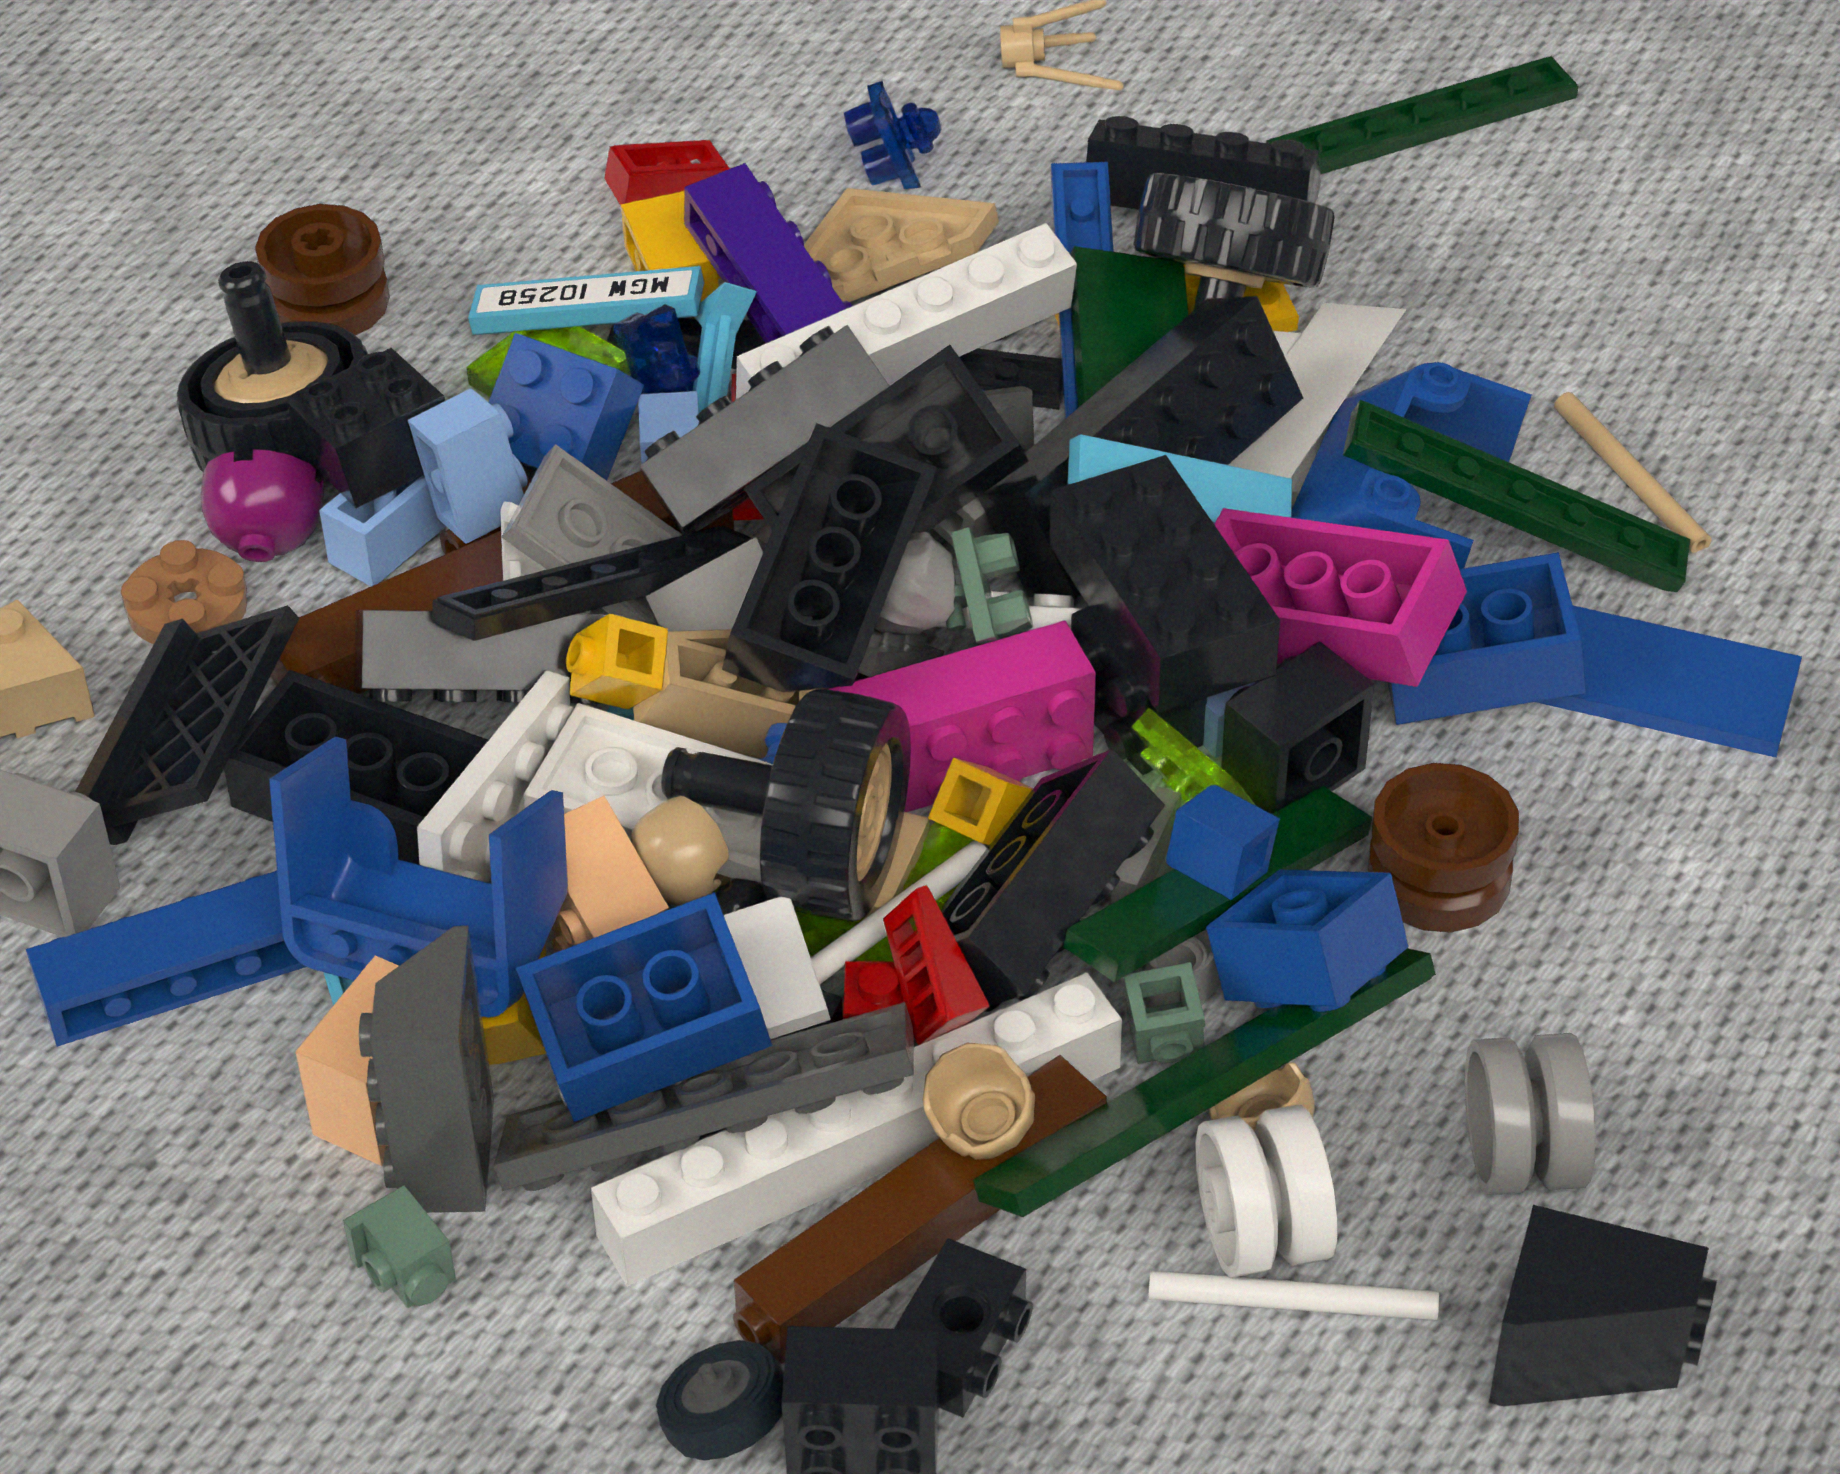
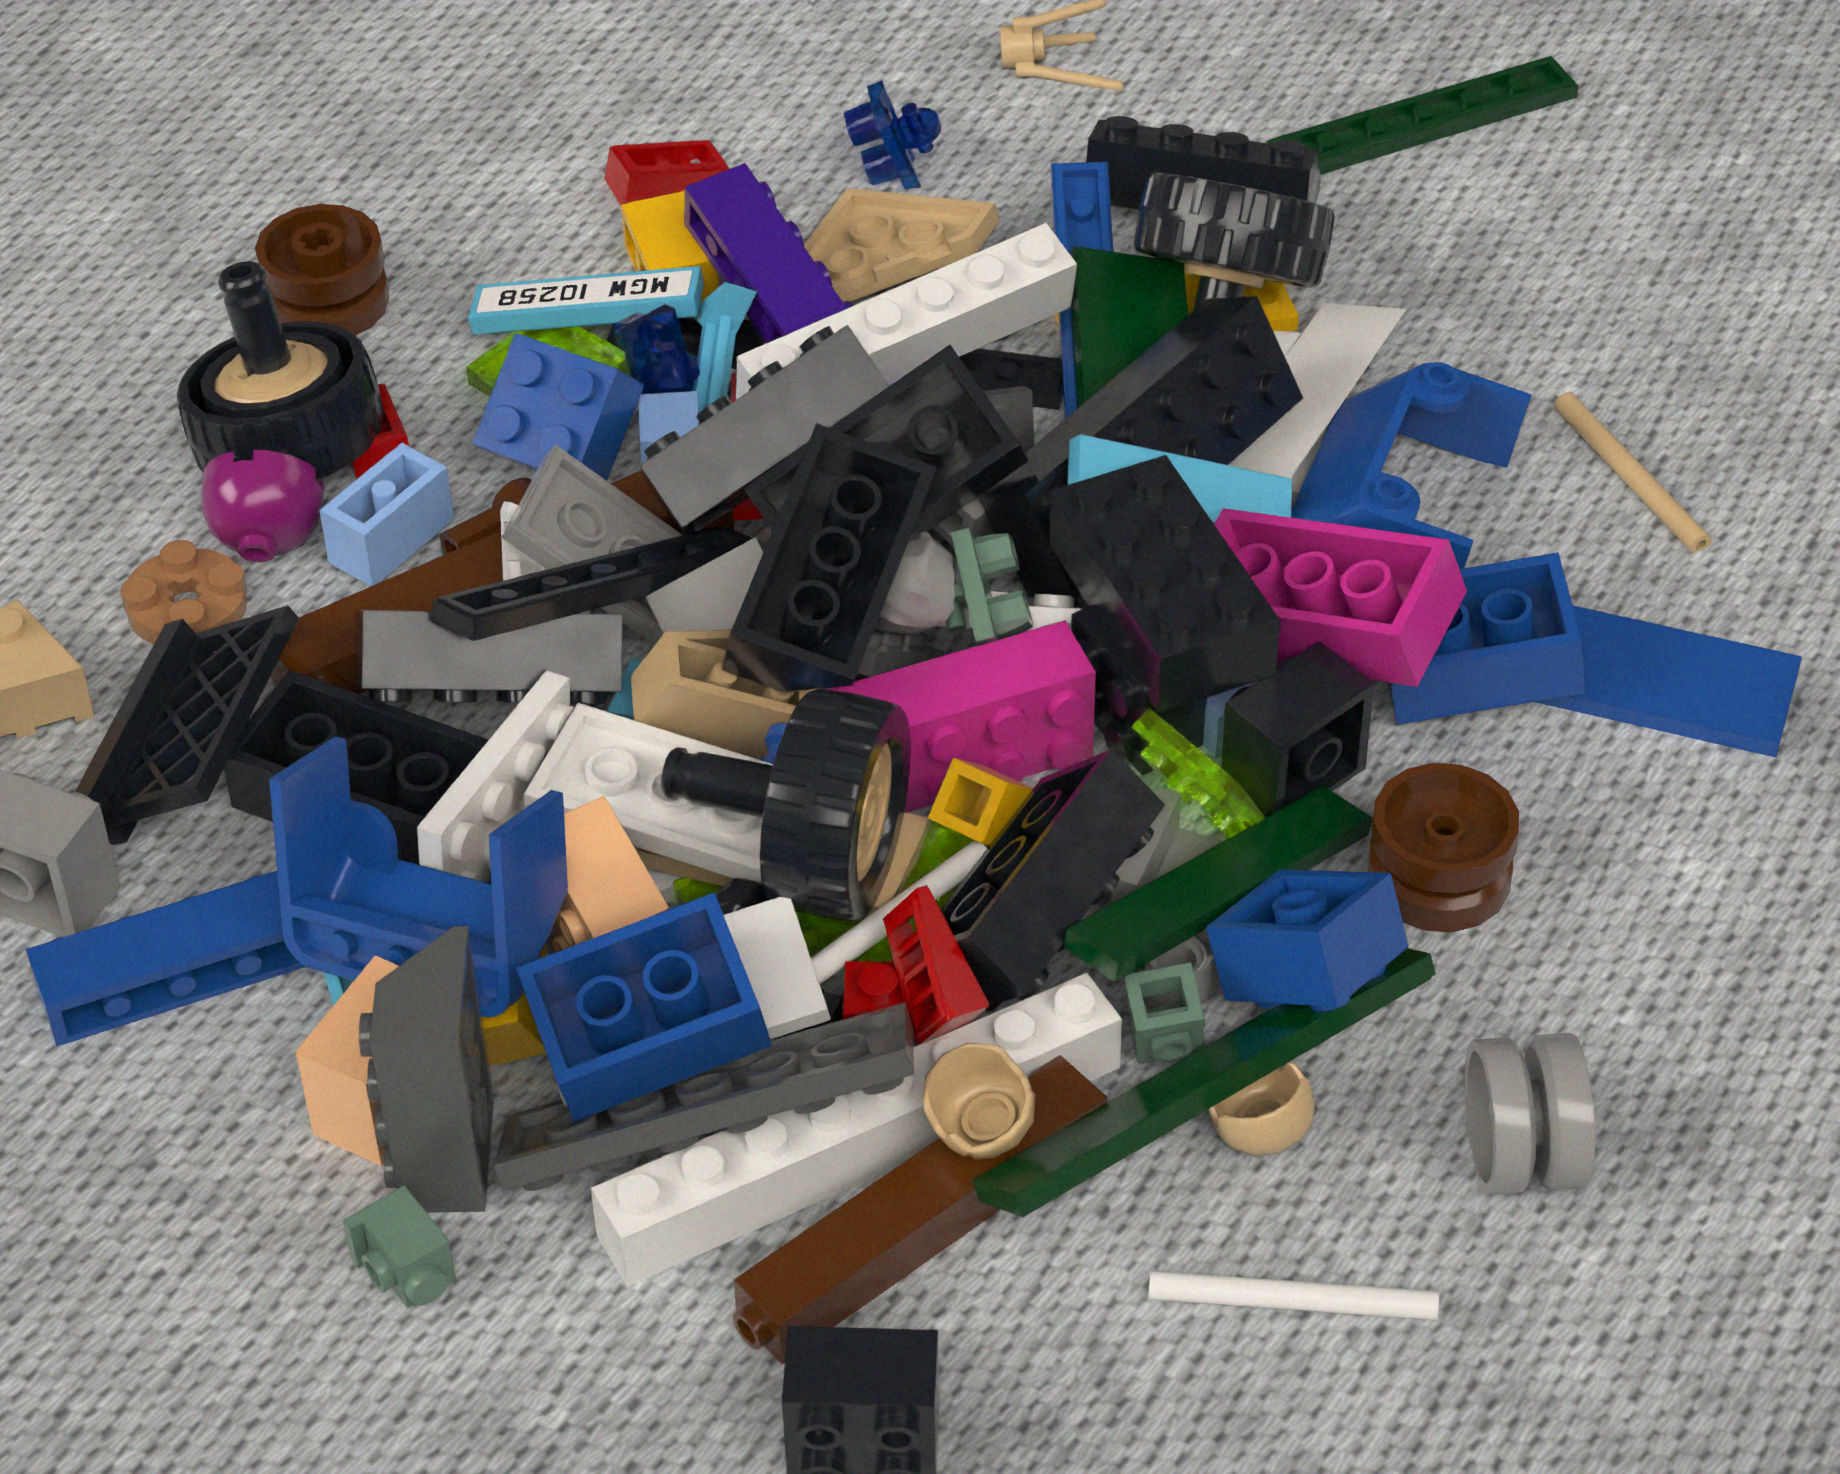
black brick [285,348,445,508] -> none
light blue brick [408,388,527,544] -> none
yellow brick [566,613,668,710] -> none
tan hair [631,796,729,906] -> none
black wheel [656,1340,784,1461] -> none
black brick [894,1238,1033,1418] -> none
blue panel [1166,785,1280,900] -> none
white wheel [1196,1104,1337,1278] -> none
dark green tile [1343,400,1690,593] -> none
black slope [1489,1205,1717,1407] -> none

